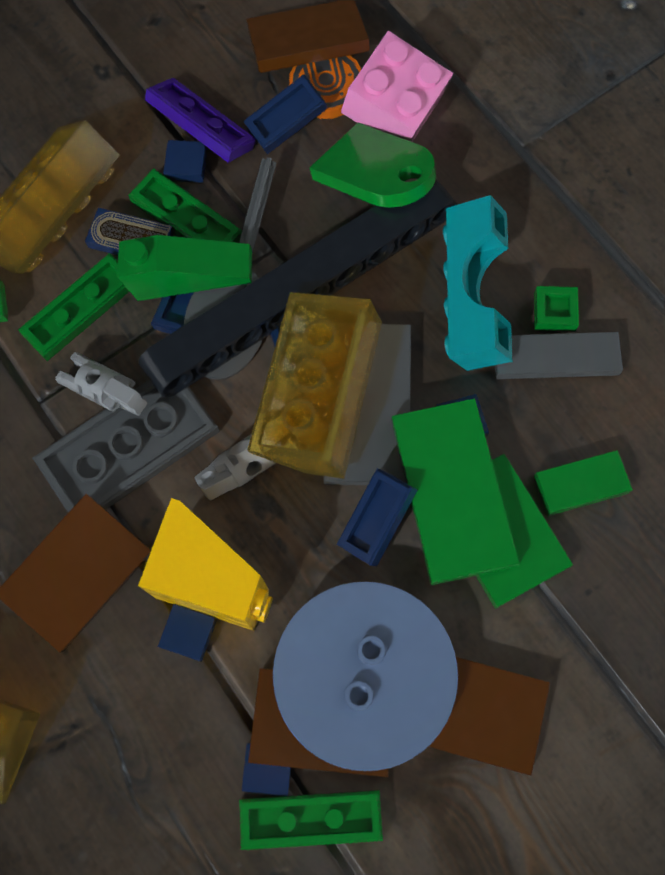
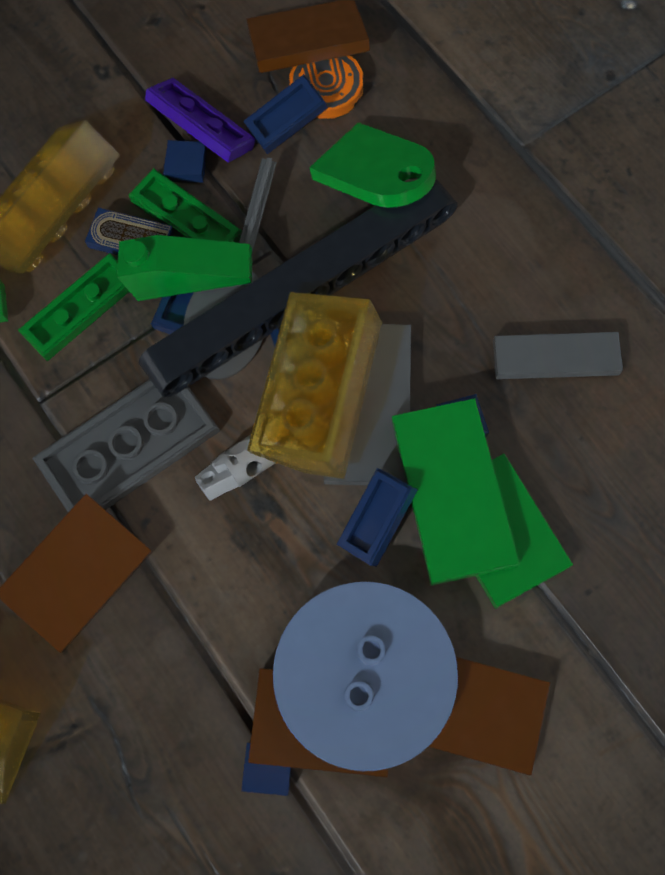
light grey hinge [55,352,148,416] -> none
yellow slope [138,498,273,631] -> none
dark blue tile [158,604,217,662] -> none
green tile [239,790,383,850] -> none
bright pink brick [341,31,454,142] -> none
teal arch [443,195,513,371] -> none
green plate [534,286,579,331] -> none
green tile [534,450,633,516] -> none

